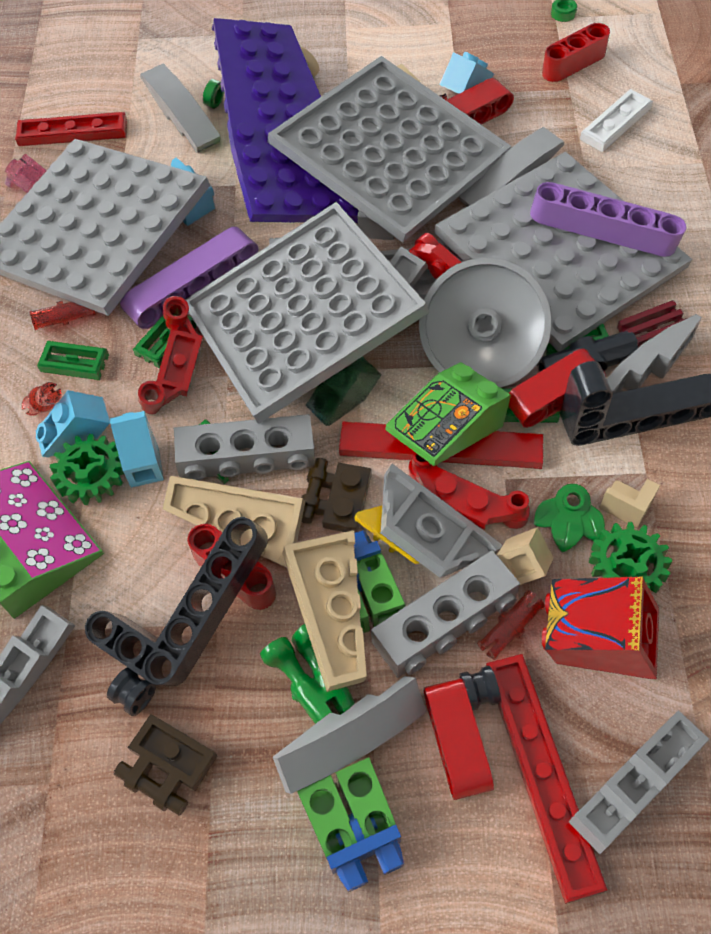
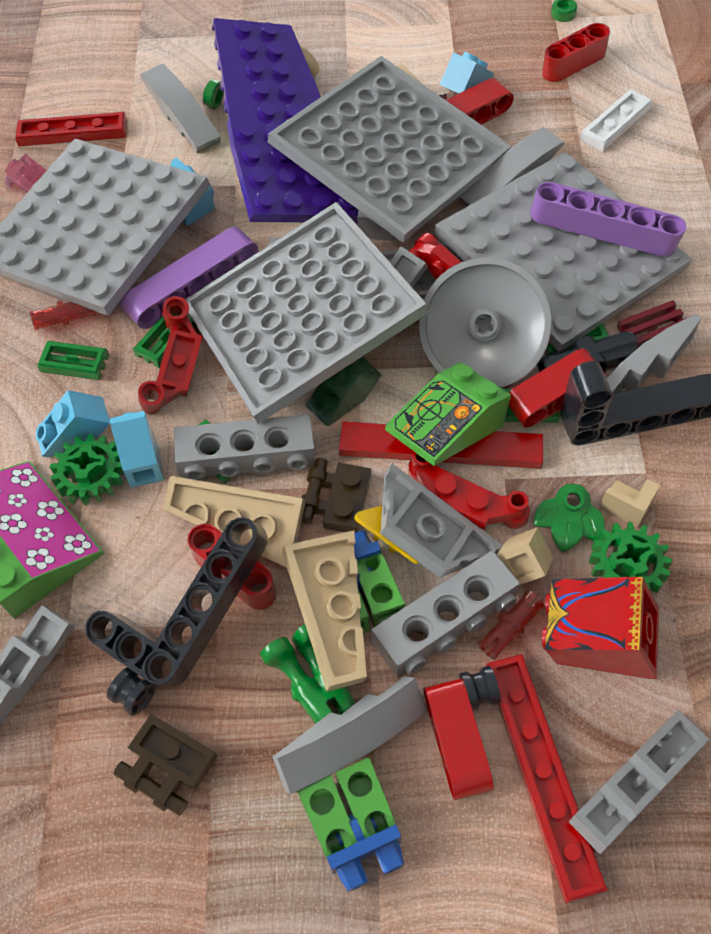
clear red pin [21,382,62,416] -> none

